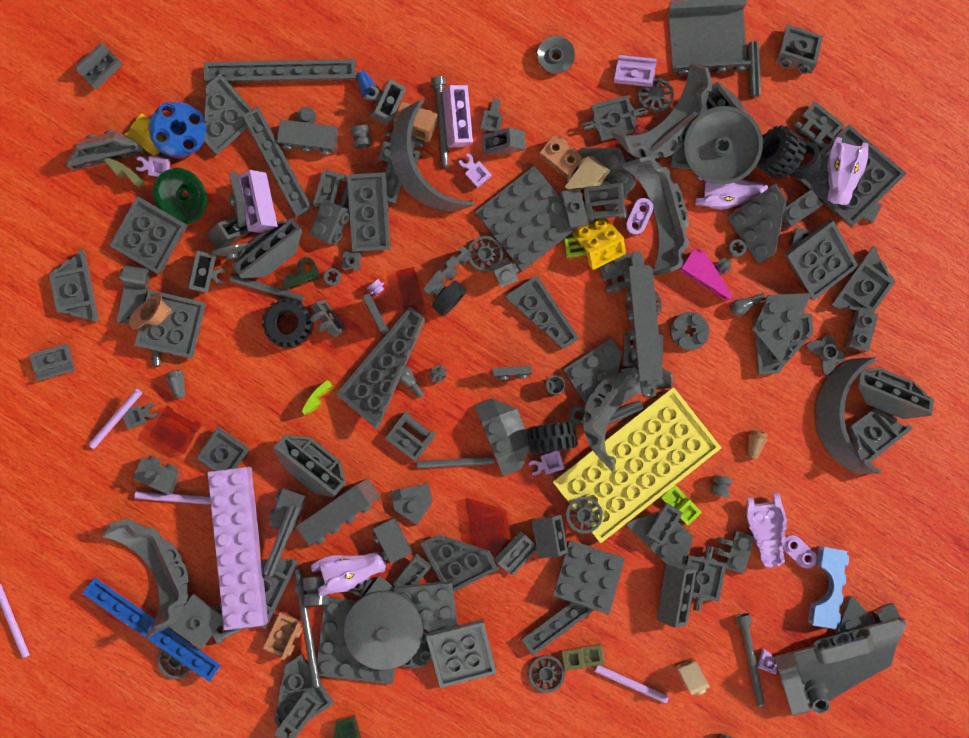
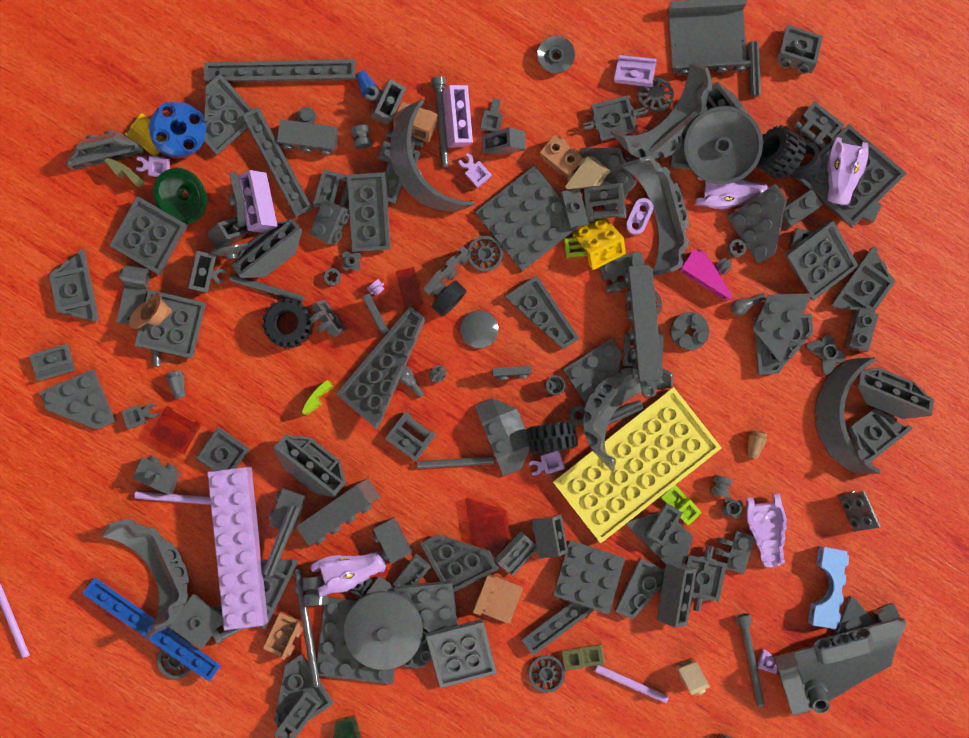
dark grey bracket [75,43,123,90] -> none
lavender bar [89,389,142,449] -> none
clear green plate [281,257,322,291] -> none
dark grey plate [391,483,432,525] -> none
dark grey brick [490,258,519,288] -> none
dark grey wheel [566,497,603,533] -> none
lavender plate [783,535,817,568] -> none
none -> dark grey plate [39,369,117,430]
none -> dark grey dish [460,310,498,348]
none -> nougat bracket [473,574,523,624]
none -> dark grey wing [614,557,665,619]
none -> dark grey plate [722,497,743,519]
none -> dark grey hinge [838,490,881,532]

